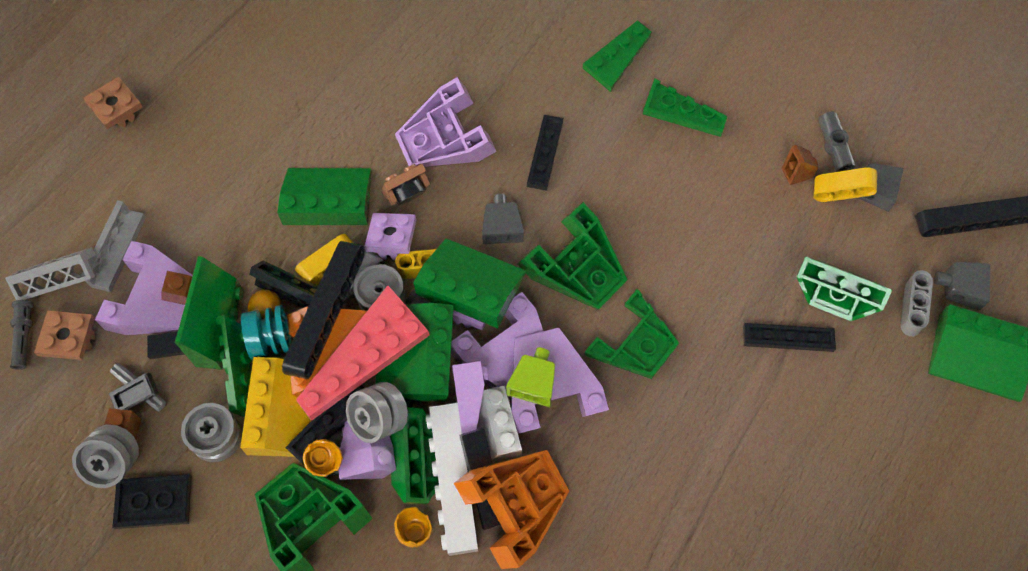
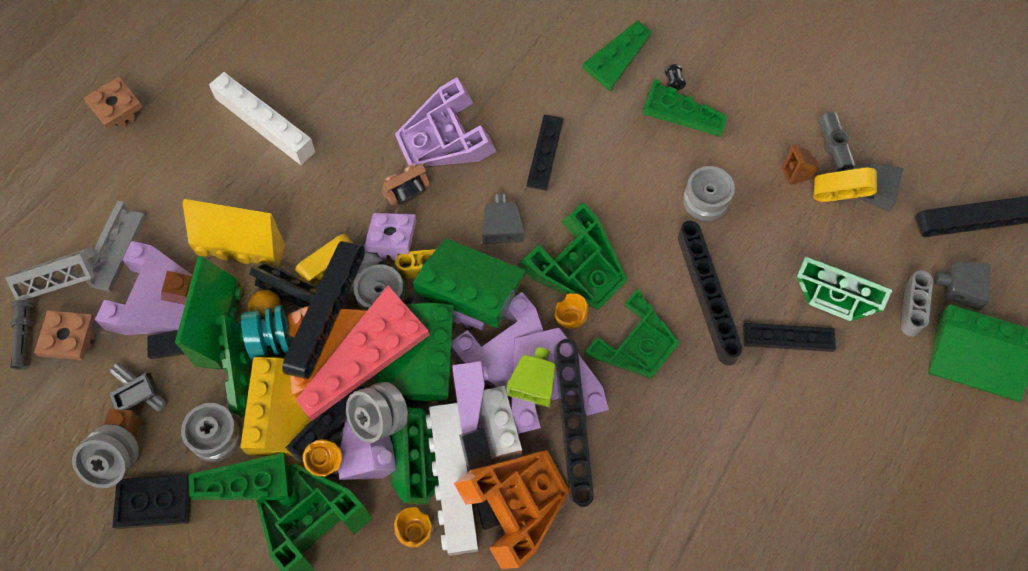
green slope [277,168,371,225] -> none
none -> yellow slope [183,199,285,267]
none -> green wing [189,452,290,500]
none -> white brick [209,72,315,165]
none -> light orange hair [554,293,589,329]
none -> black beam [554,339,594,507]
none -> black bush [664,64,686,91]
none -> black beam [678,220,743,365]
none -> light grey wheel [683,166,735,221]

